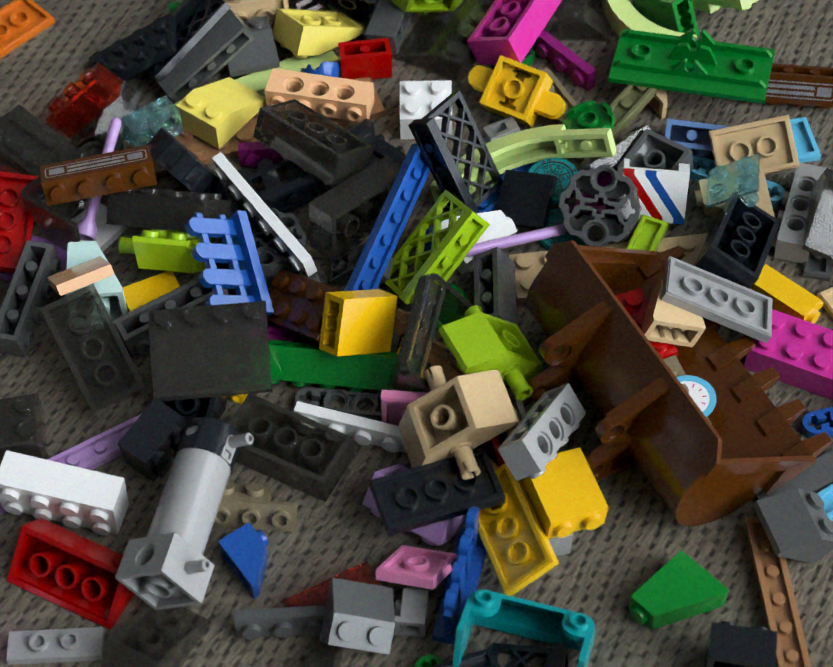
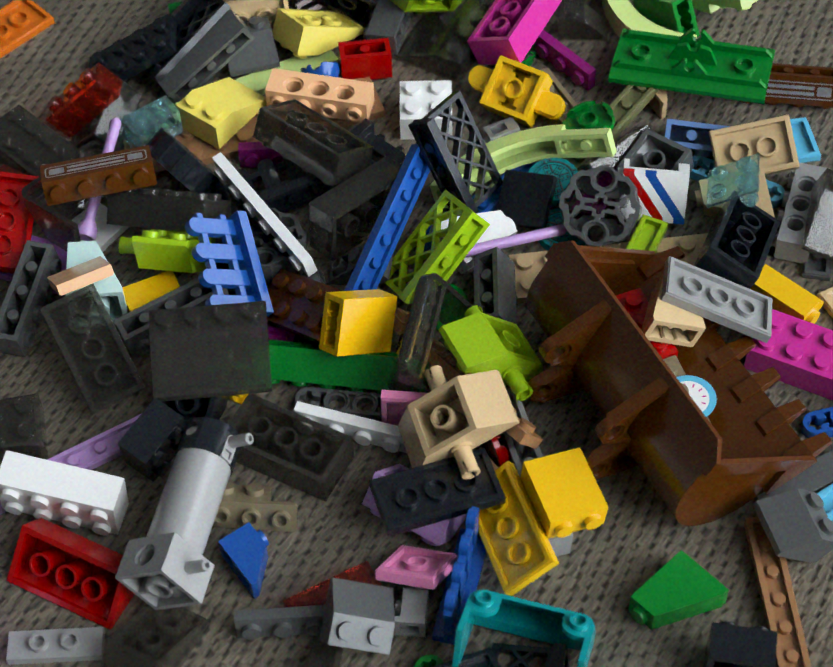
light grey brick [497,383,586,481] -> none

